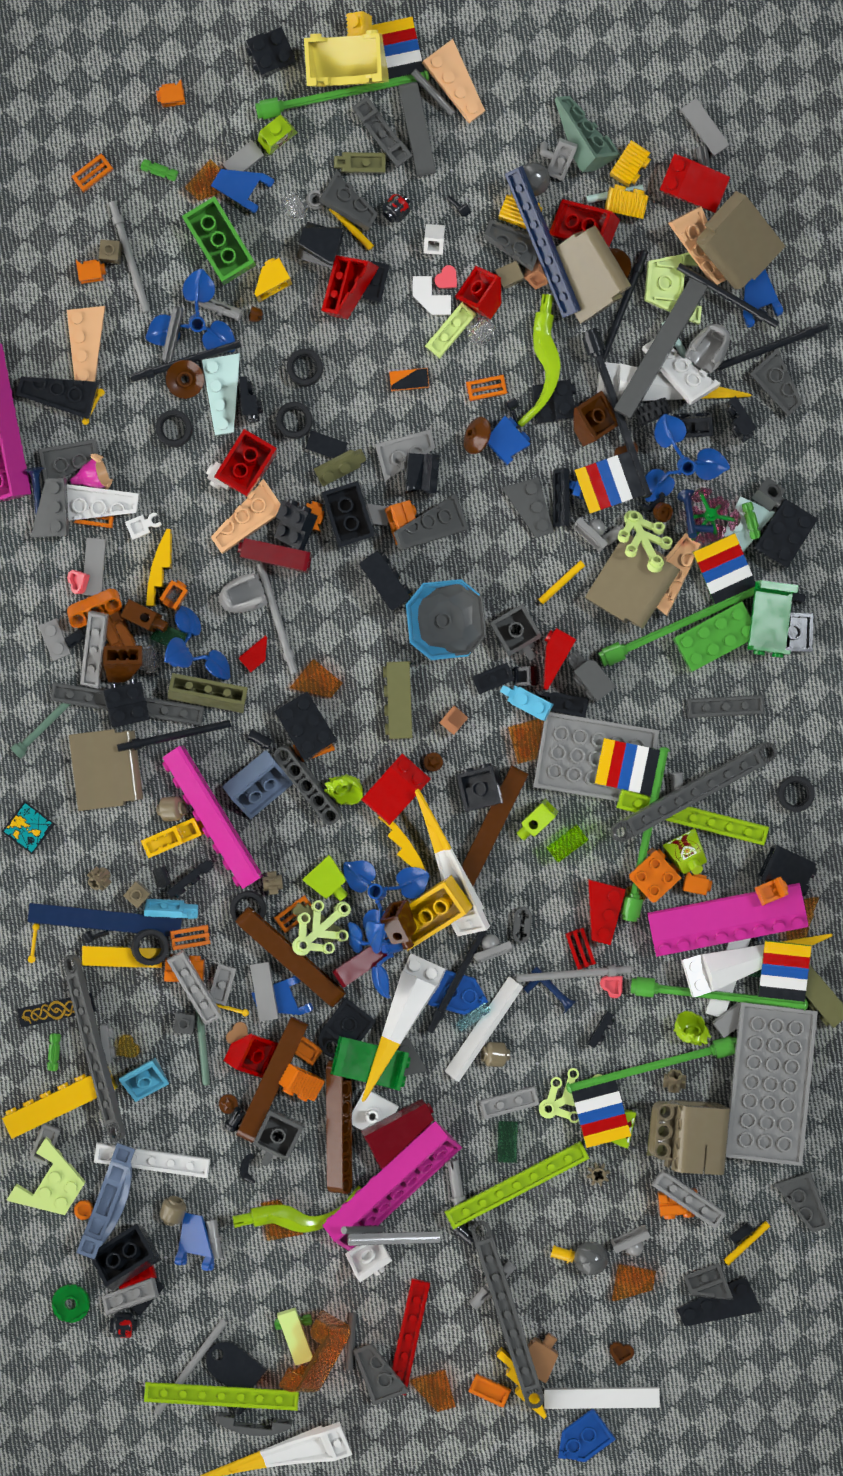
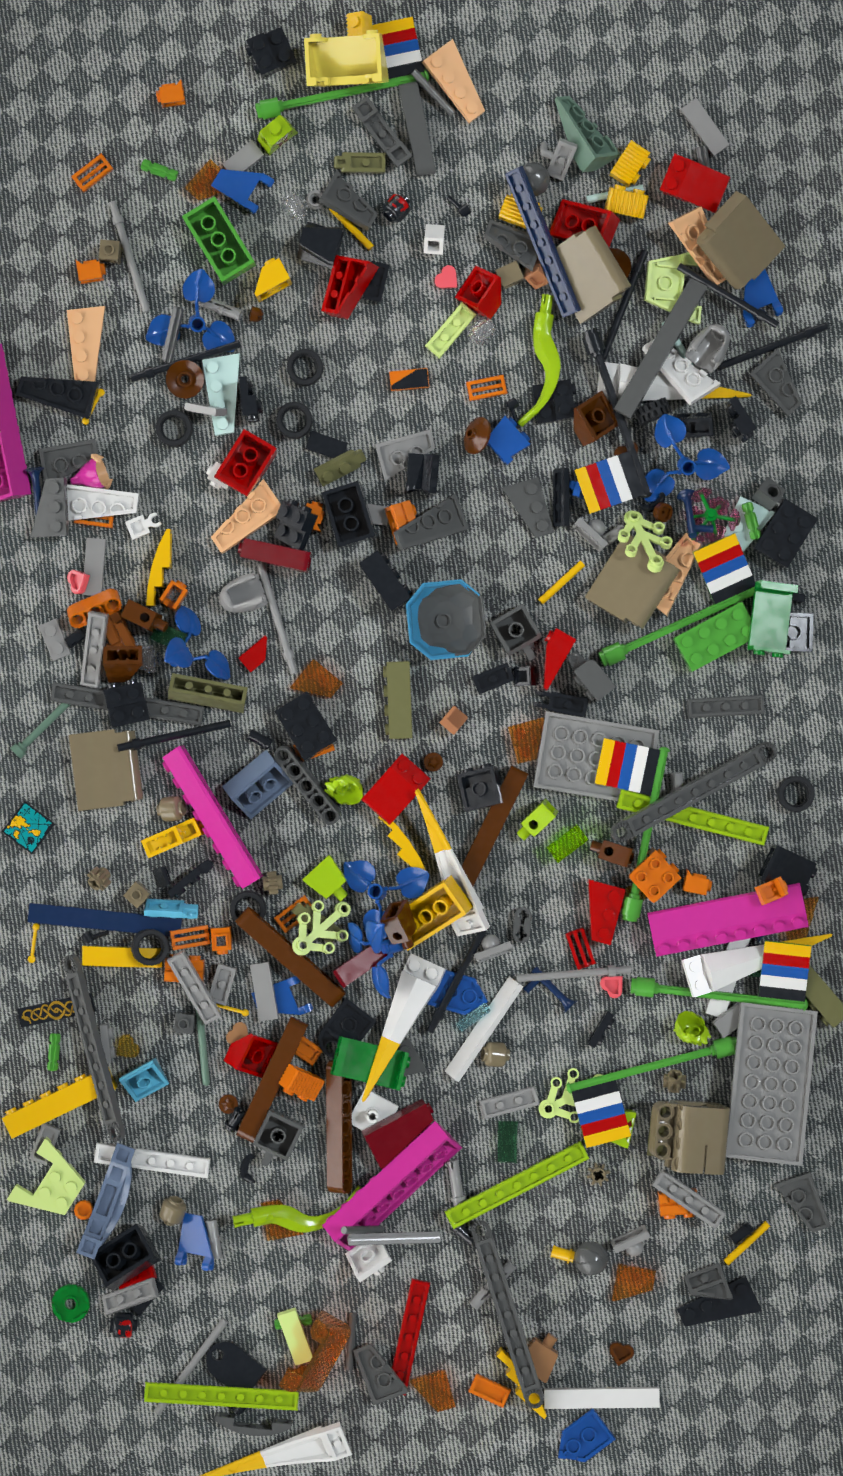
white tile [413,276,451,316] -> none
medium azure hinge [500,685,554,721] -> none
lime torso [663,828,707,875] -> none
none -> light grey tile [184,403,227,416]
none -> orange window [210,926,233,955]
none -> reddish brown torso [589,840,636,868]

